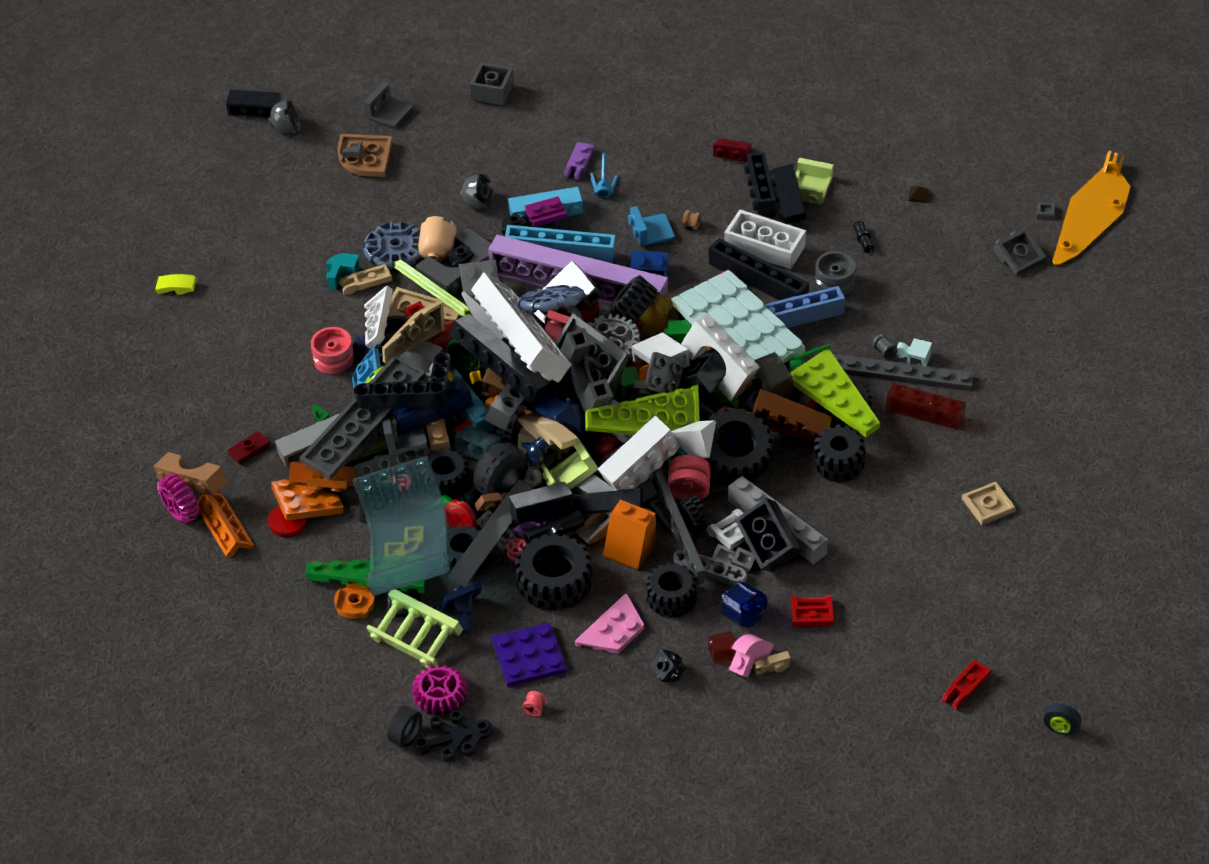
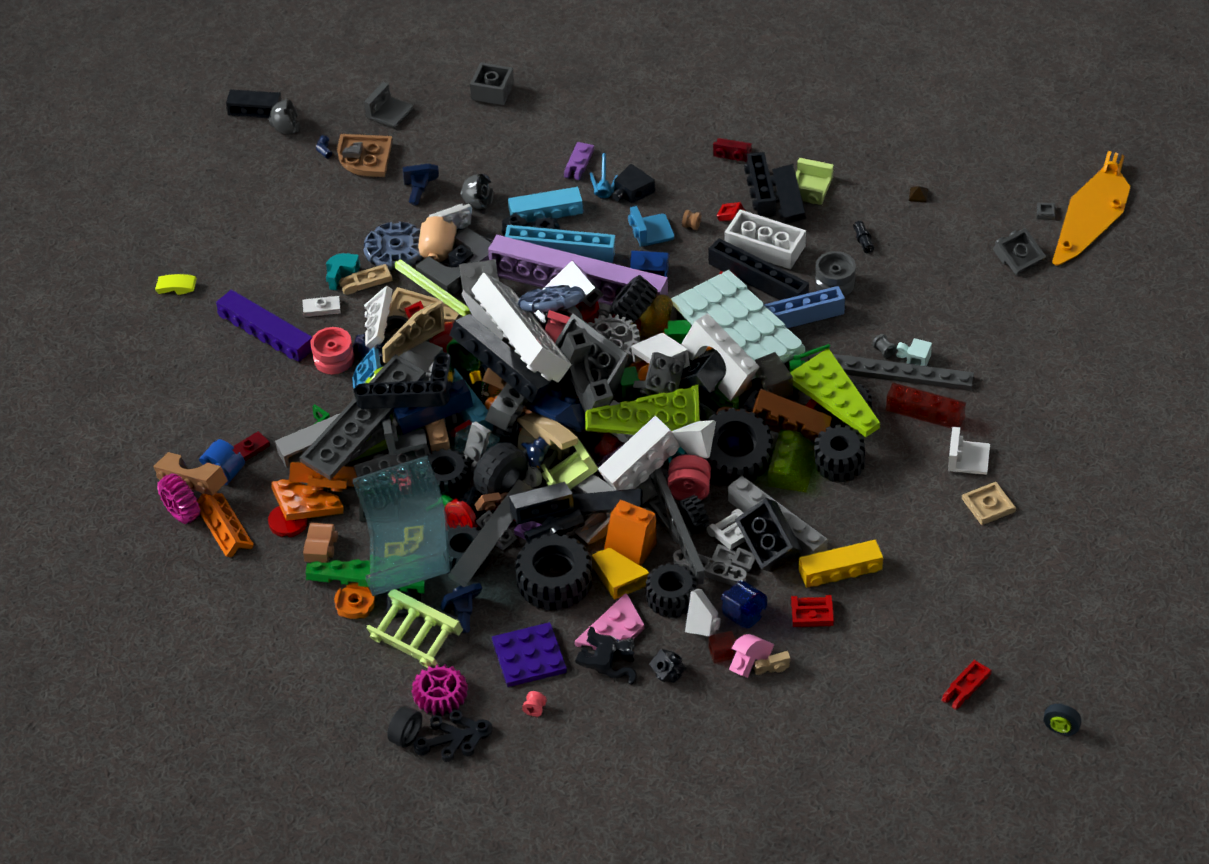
coral wheel [506,538,526,563] -> none
magenta plate [525,196,567,227] -> none
none -> blue brick [199,439,245,485]
none -> dark purple brick [216,290,312,362]
none -> white plate [302,296,341,317]
none -> nougat brick [303,522,338,563]
none -> dark blue arm [316,135,332,159]
none -> dark blue piece [403,163,439,205]
none -> white bracket [429,204,472,229]
none -> light grey hinge [464,421,491,474]
none -> black animal [575,626,637,685]
none -> yellow slope [592,548,649,600]
none -> black torso [612,164,655,203]
none -> white slope [685,589,721,636]
none -> red bracket [716,202,746,221]
none -> clear neon green slope [768,429,815,492]
none -> yellow brick [799,540,883,588]
none -> white bracket [948,427,990,475]

